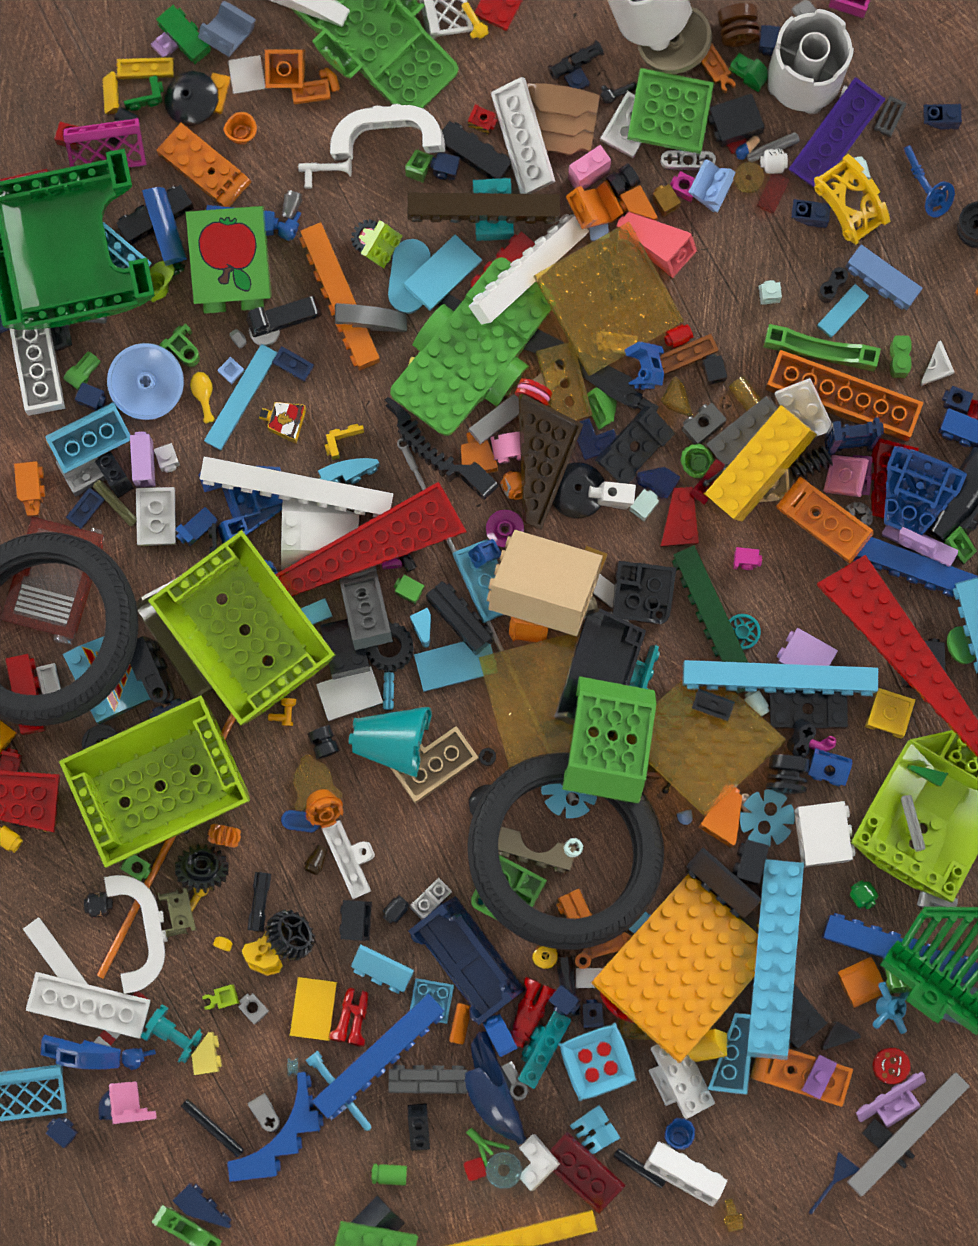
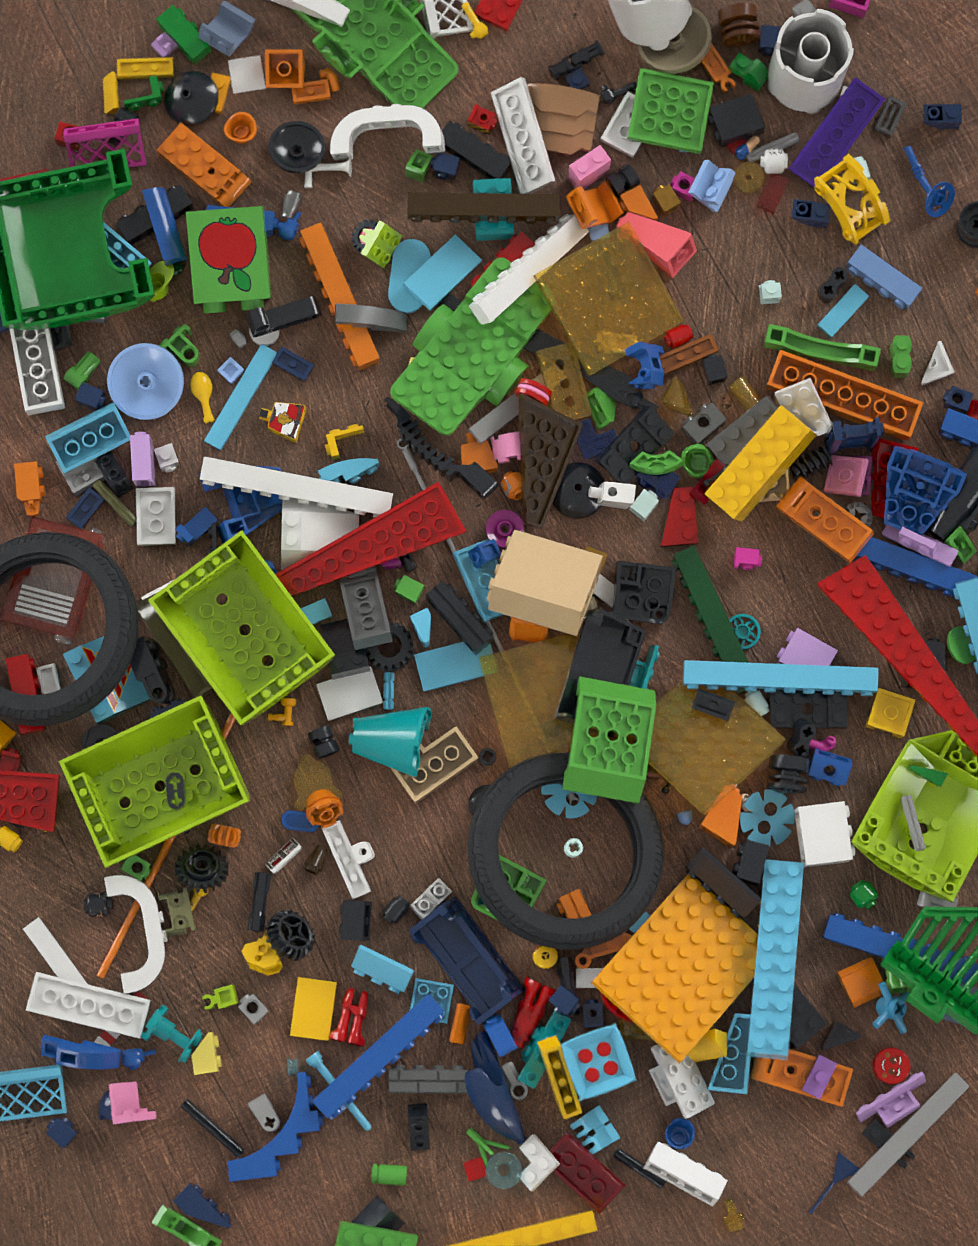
yellow tile [213,937,233,952] -> none
dark tan arch [498,827,576,874] -> none
white beam [661,150,716,170] -> none
none -> black beam [166,772,186,811]
none -> white slope [265,838,302,874]
none -> black dish [269,121,325,173]
none -> yellow brick [537,1035,582,1119]
none -> bright green tile [630,450,684,475]

